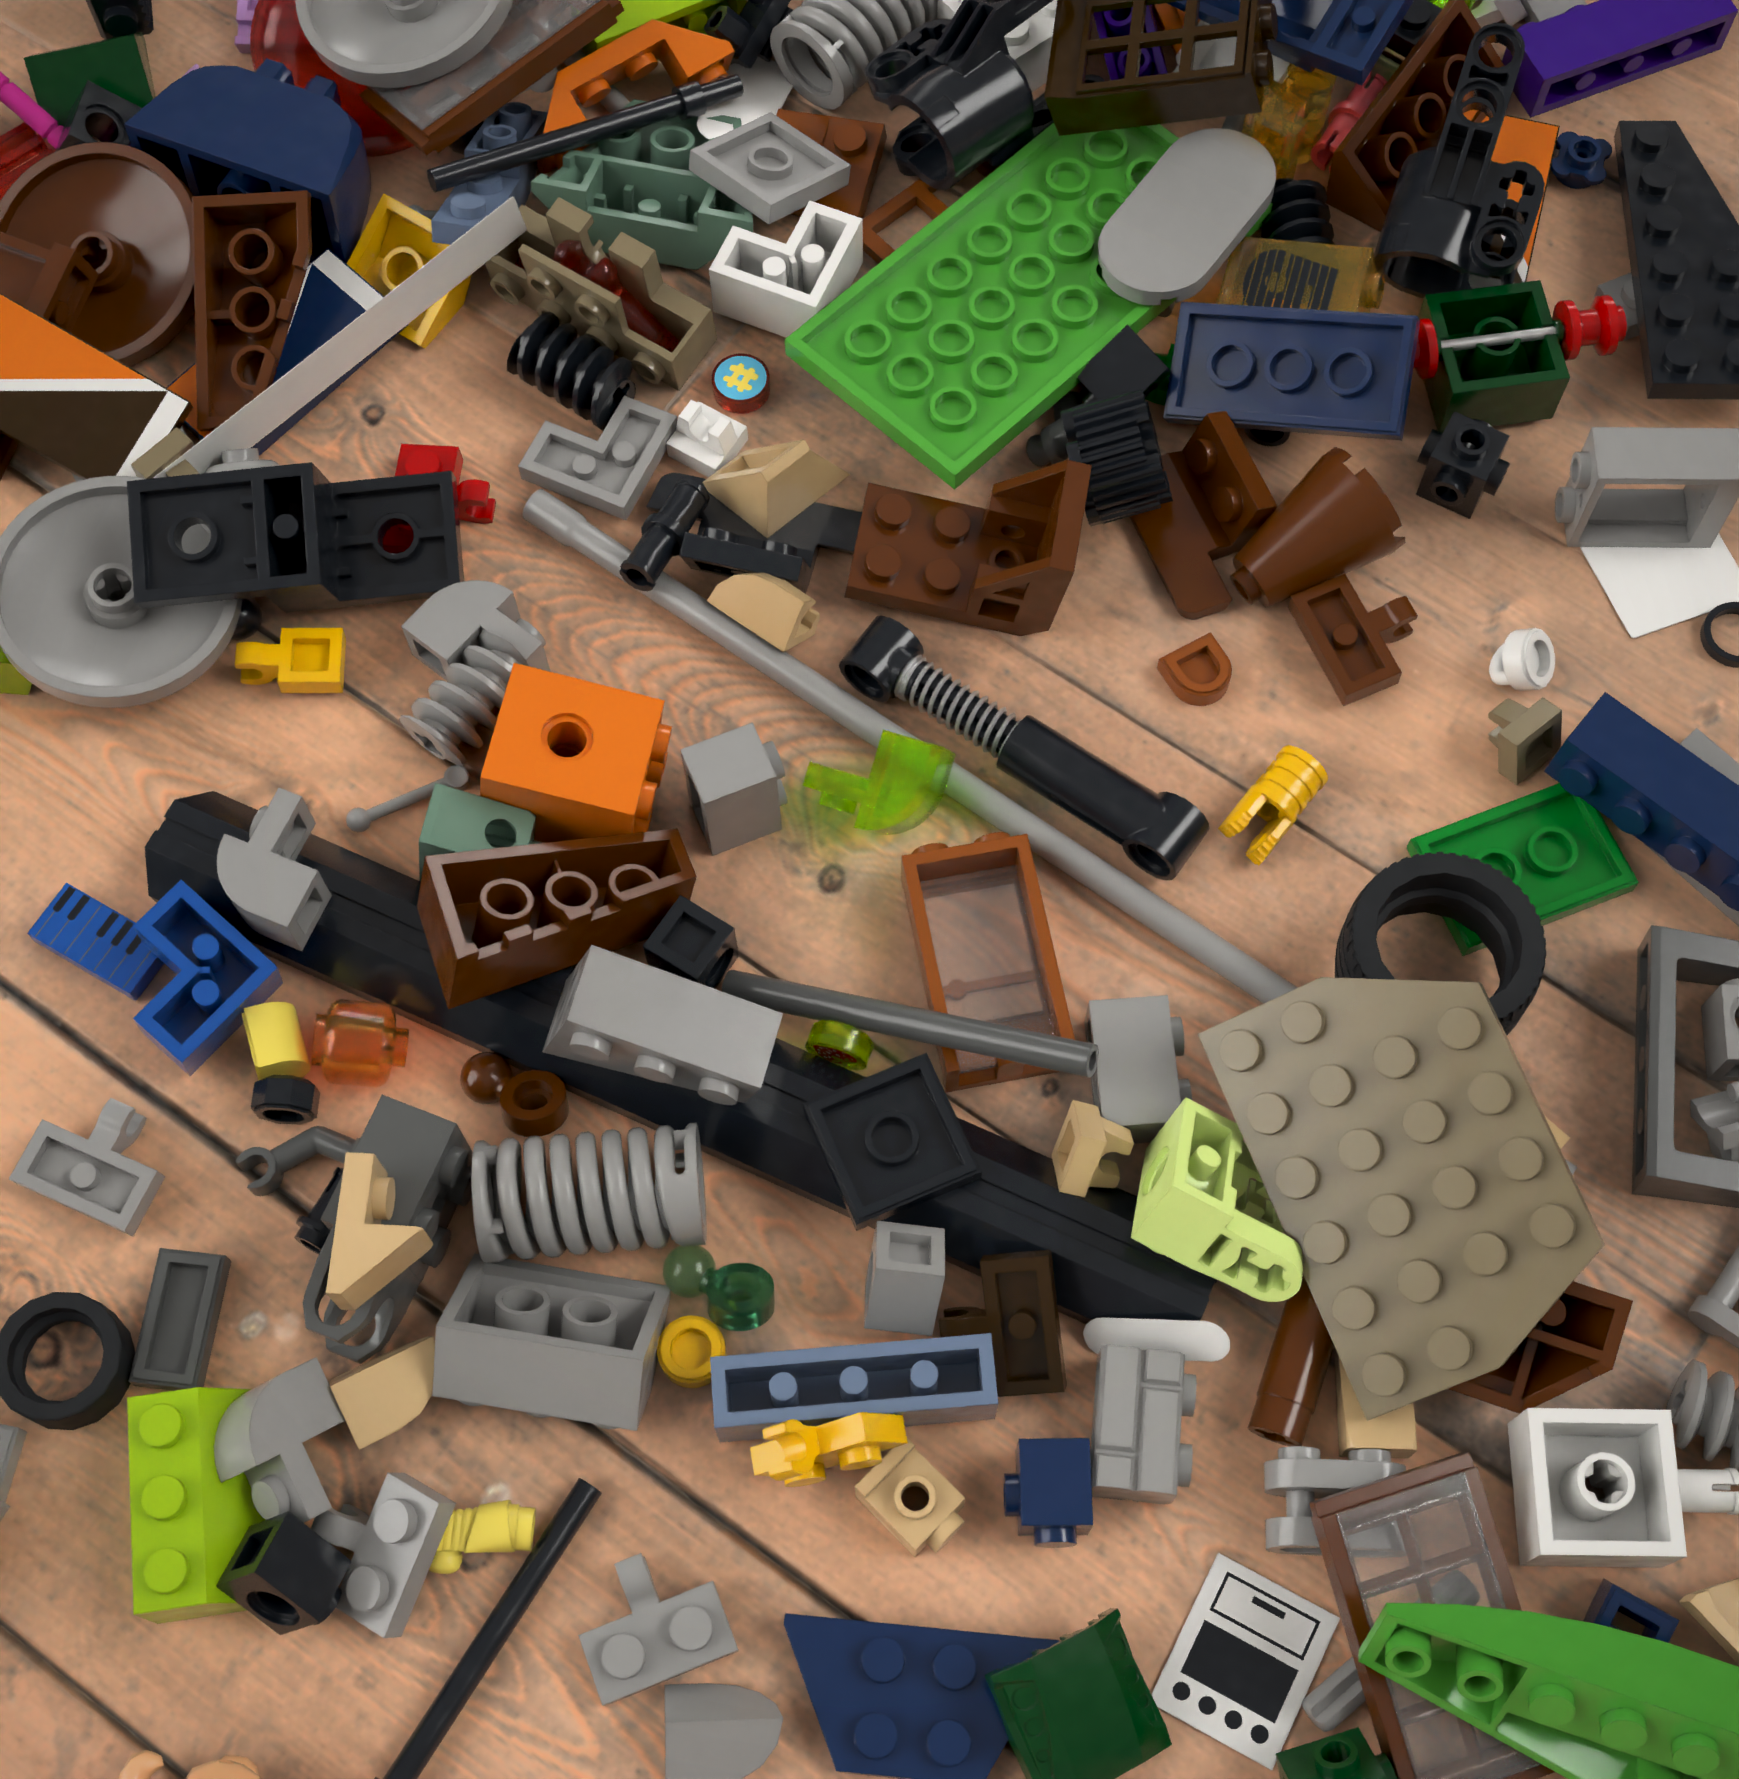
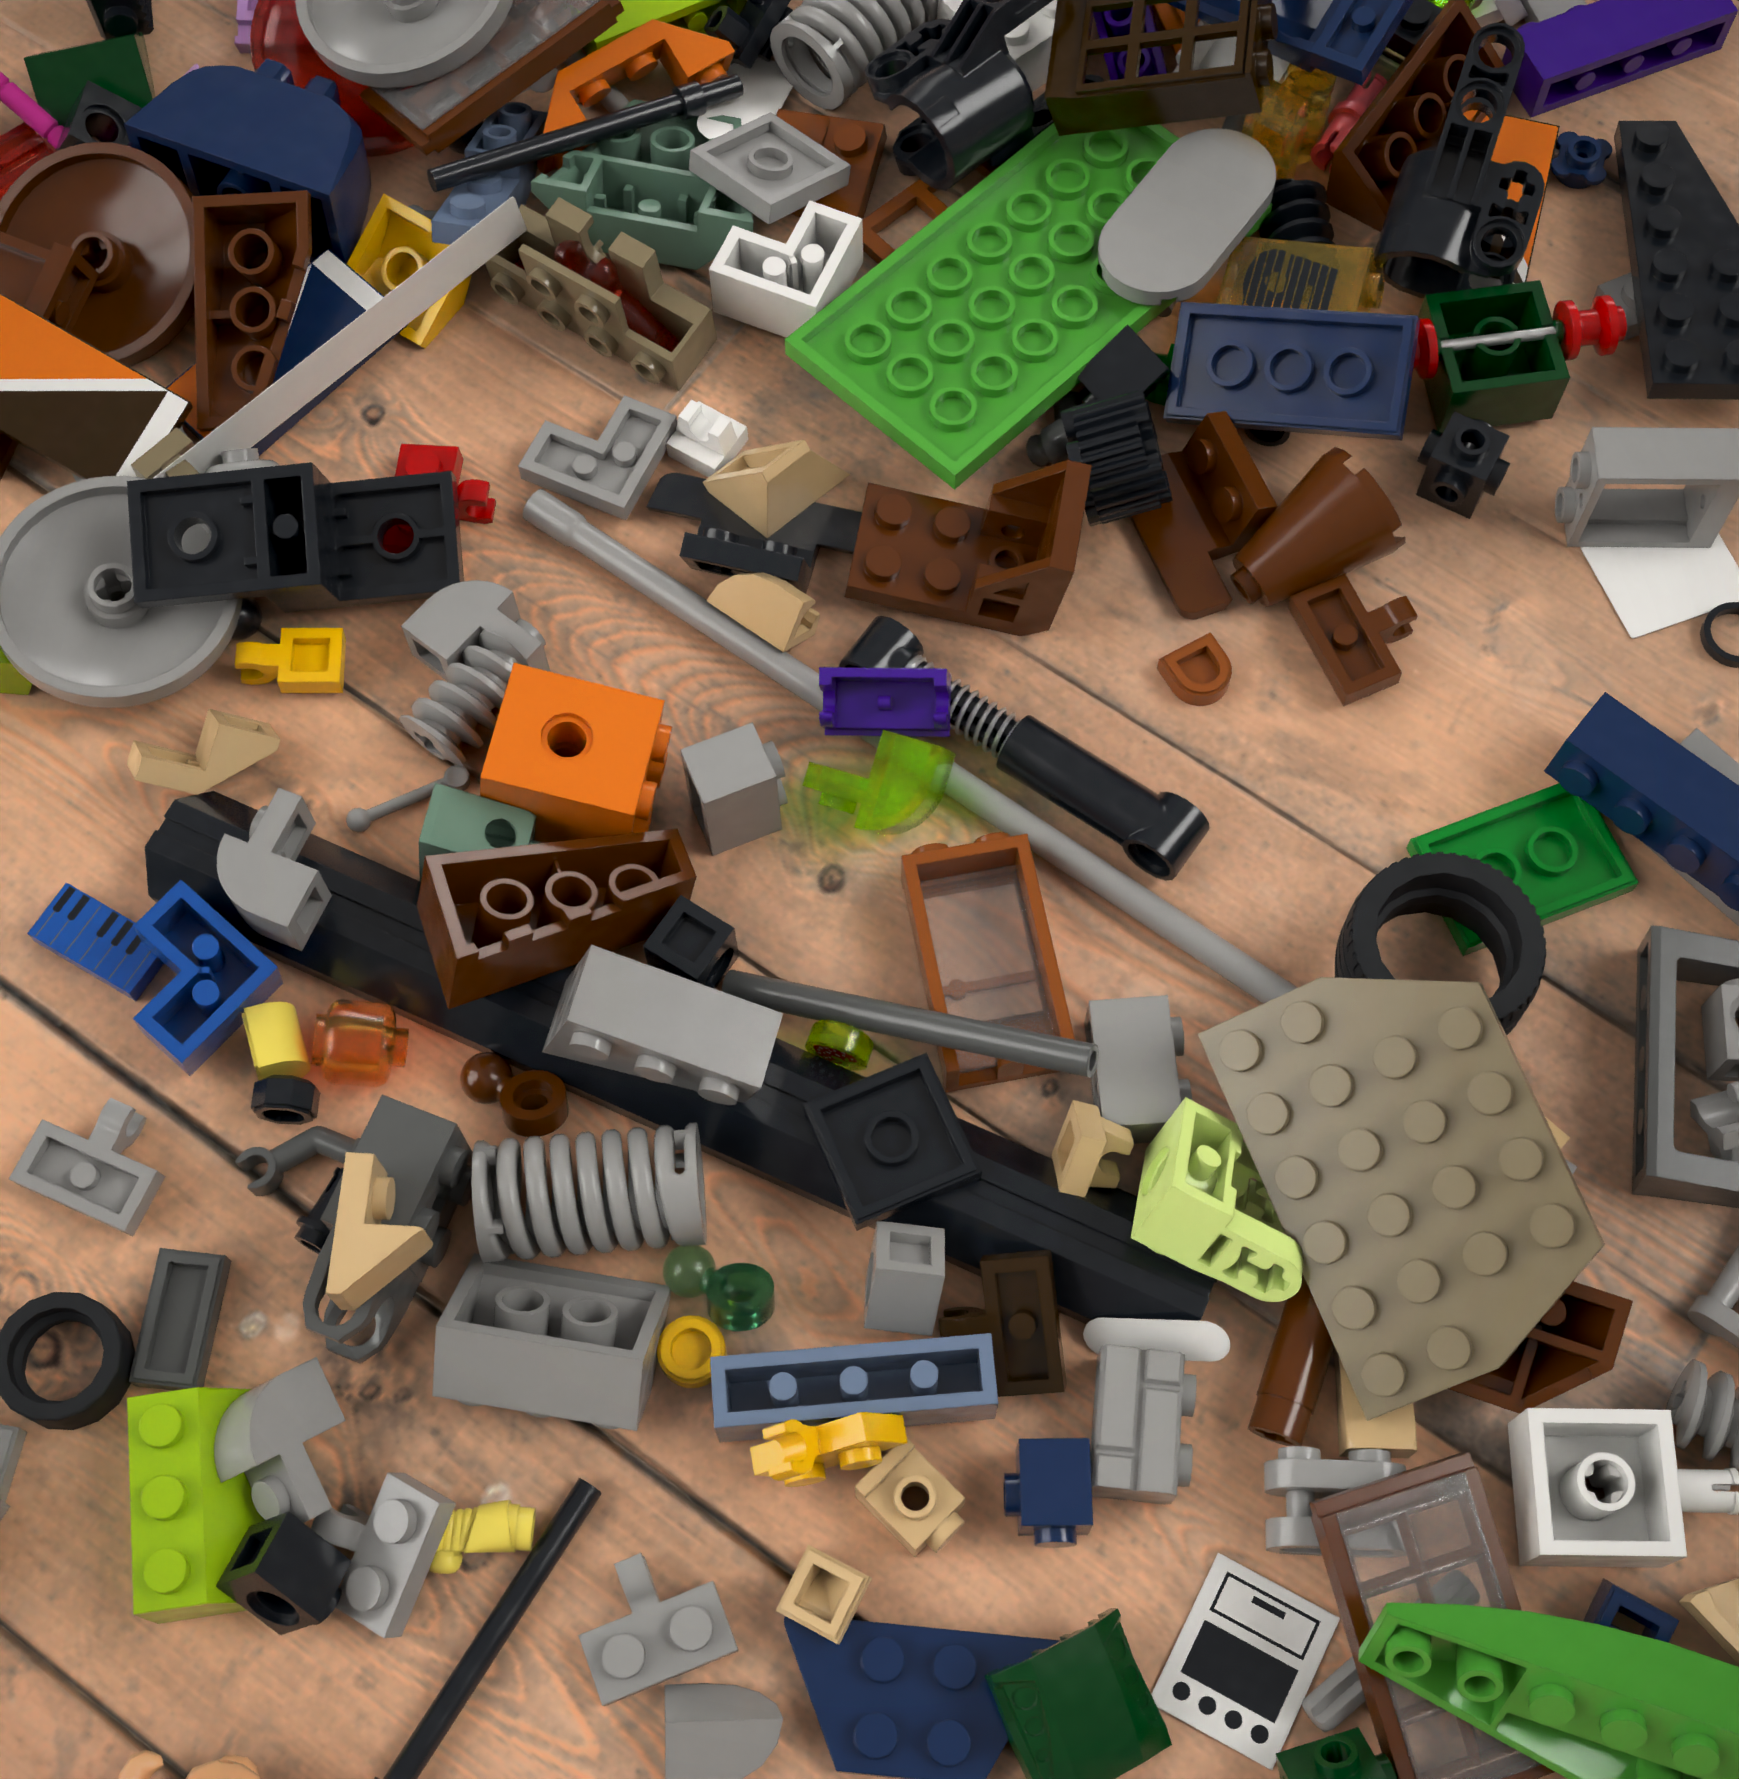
tan brick [329,1336,435,1450] -> none
black piece [507,311,636,431] -> none
black pin [619,479,710,592] -> none
tile [712,353,770,414] -> none
yellow hinge [1218,745,1328,866] -> none
dark tan tile [1488,697,1562,785] -> none
white tile [1489,628,1555,691] -> none
none -> tan slope [127,709,280,795]
none -> tan slope [776,1545,872,1645]
none -> dark purple hinge [819,667,951,737]

